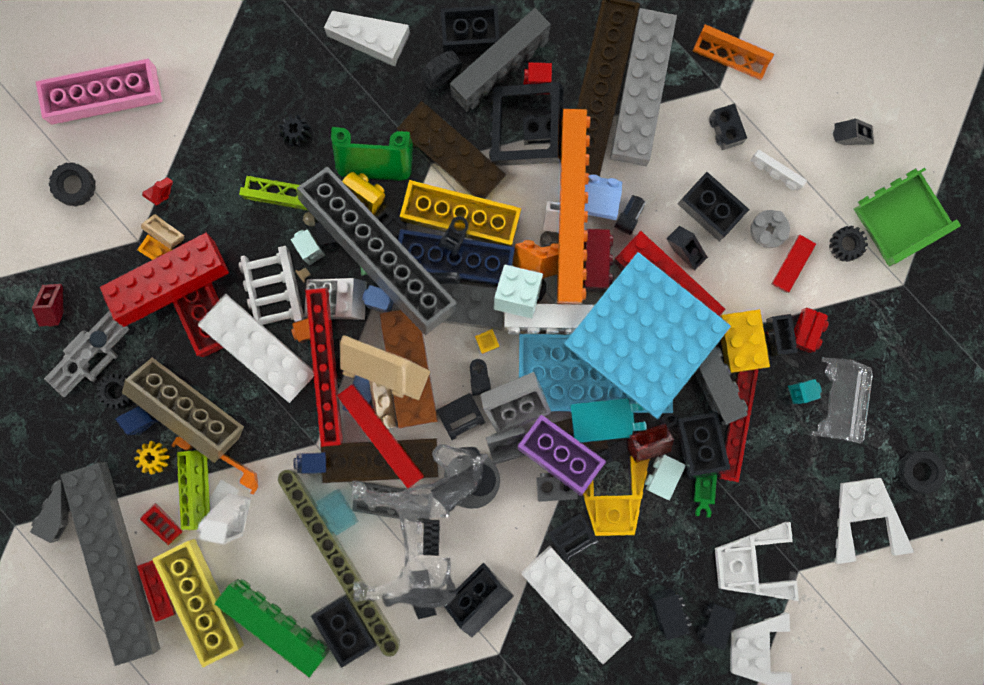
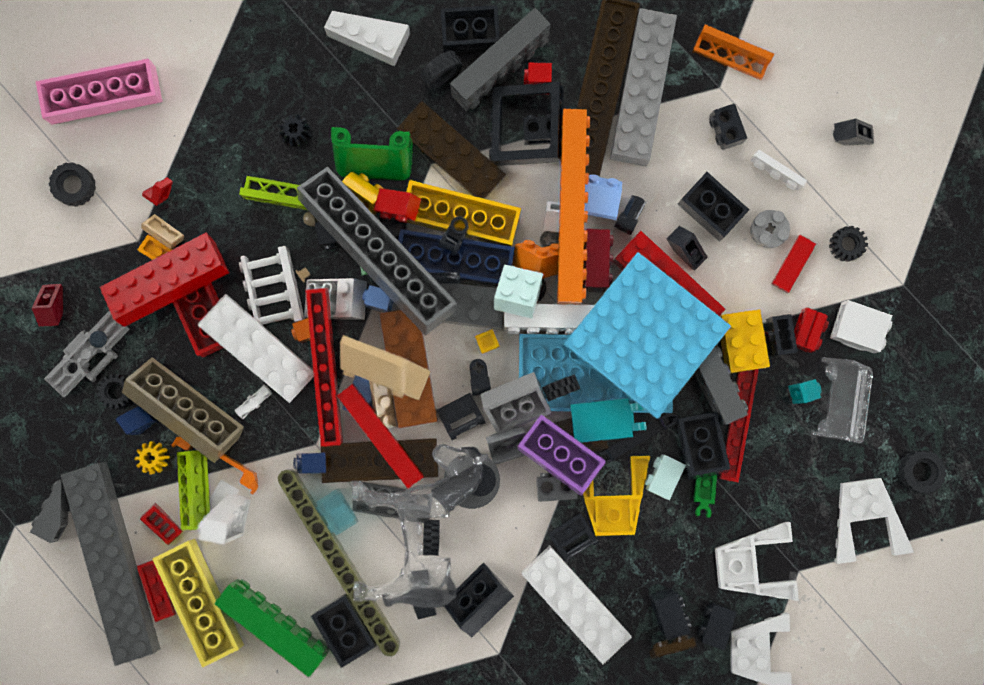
light aqua brick [291,230,326,265] -> none
clear red brick [628,424,674,463] -> none
bright green panel [854,168,961,266] -> none
none -> white pin [235,384,272,419]
none -> red brick [374,188,421,223]
none -> black tyre [542,374,580,401]
none -> dark brown plate [649,635,696,659]
none -> white brick [830,300,892,353]

